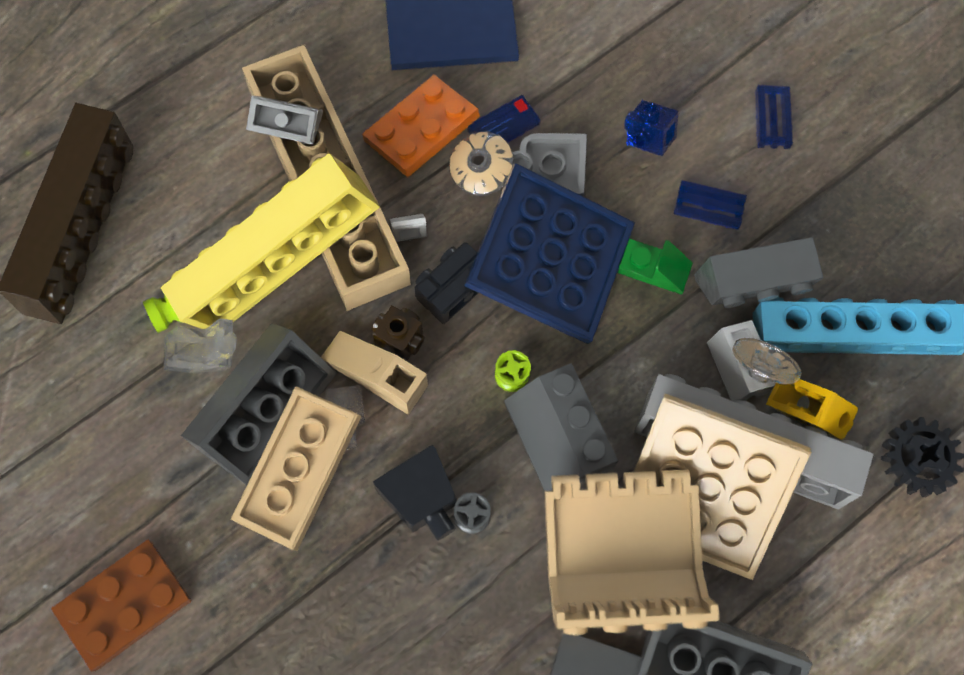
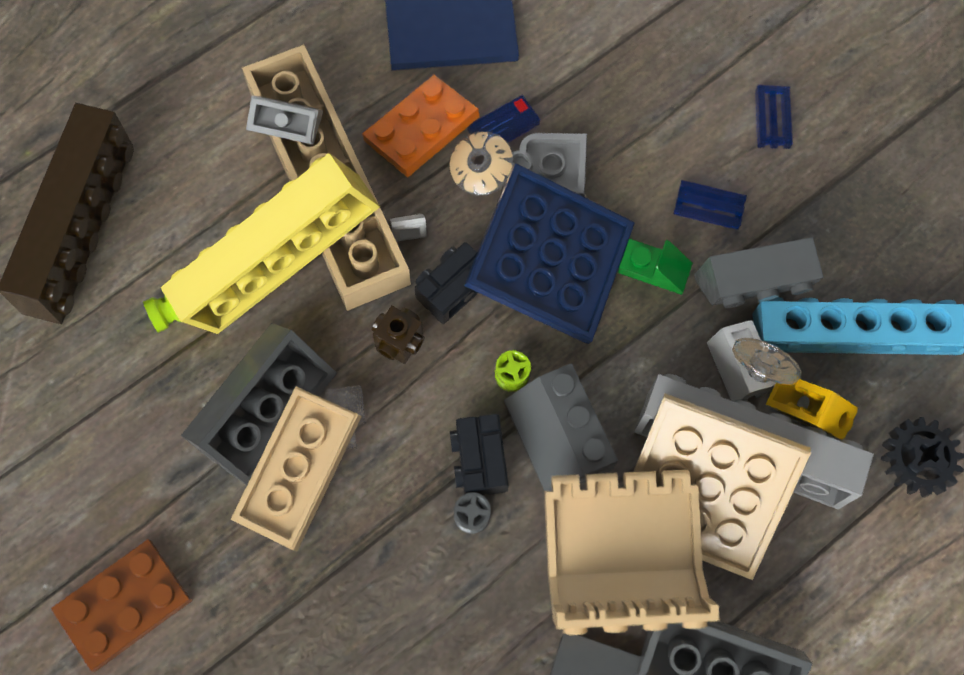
clear brick [164,318,237,373] -> none
tan slope [321,331,428,415] -> none
black torso [373,444,456,541] -> none
clear blue brick [624,100,679,156] -> none
none -> black brick [449,414,509,495]

